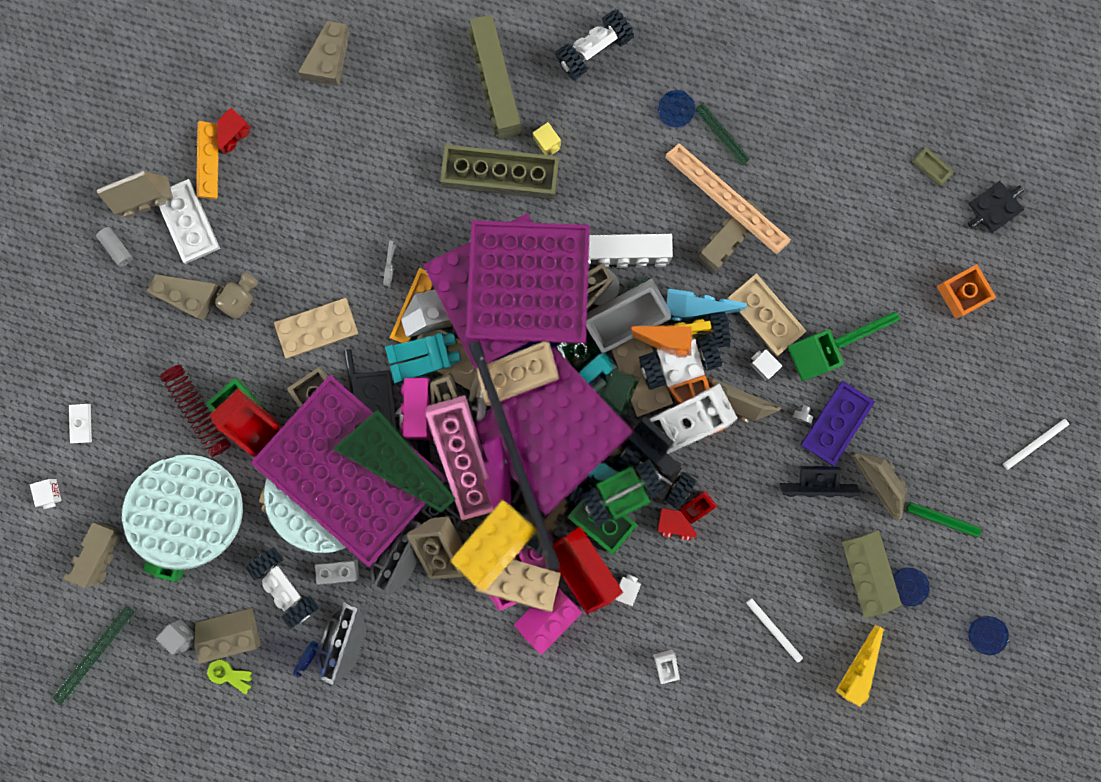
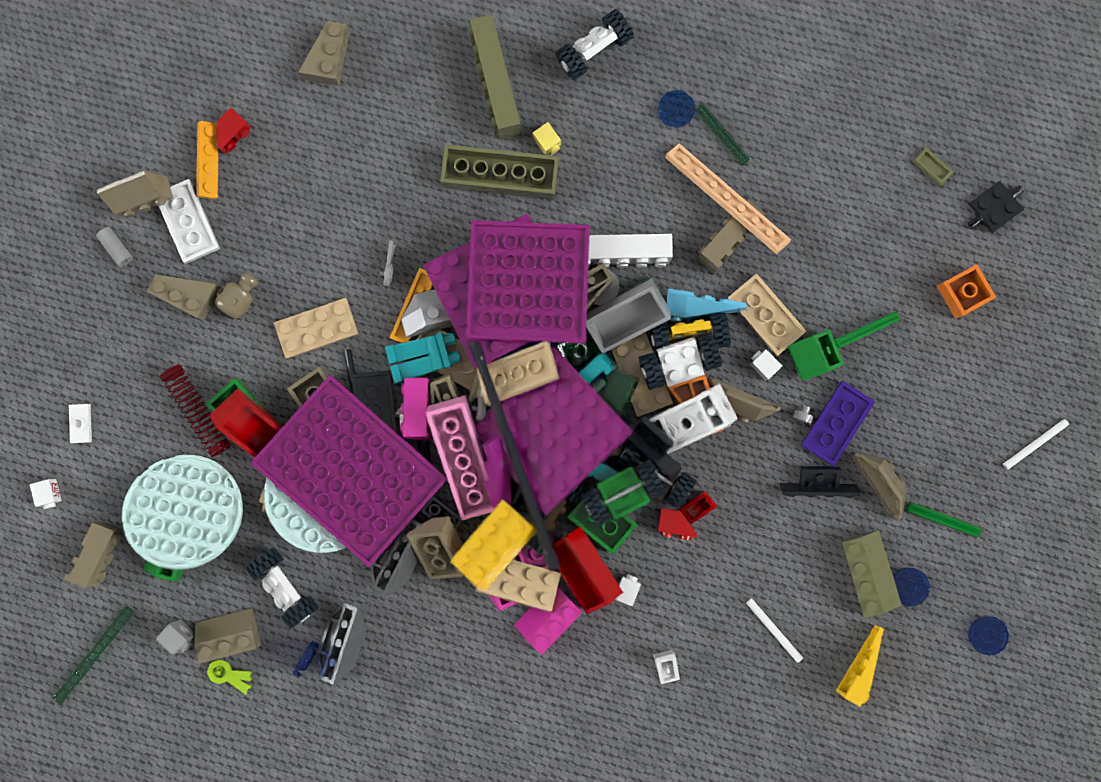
light grey brick [315,560,359,585] -> none
dark green wing [333,410,456,512] -> none
orange slope [632,326,692,358] -> none

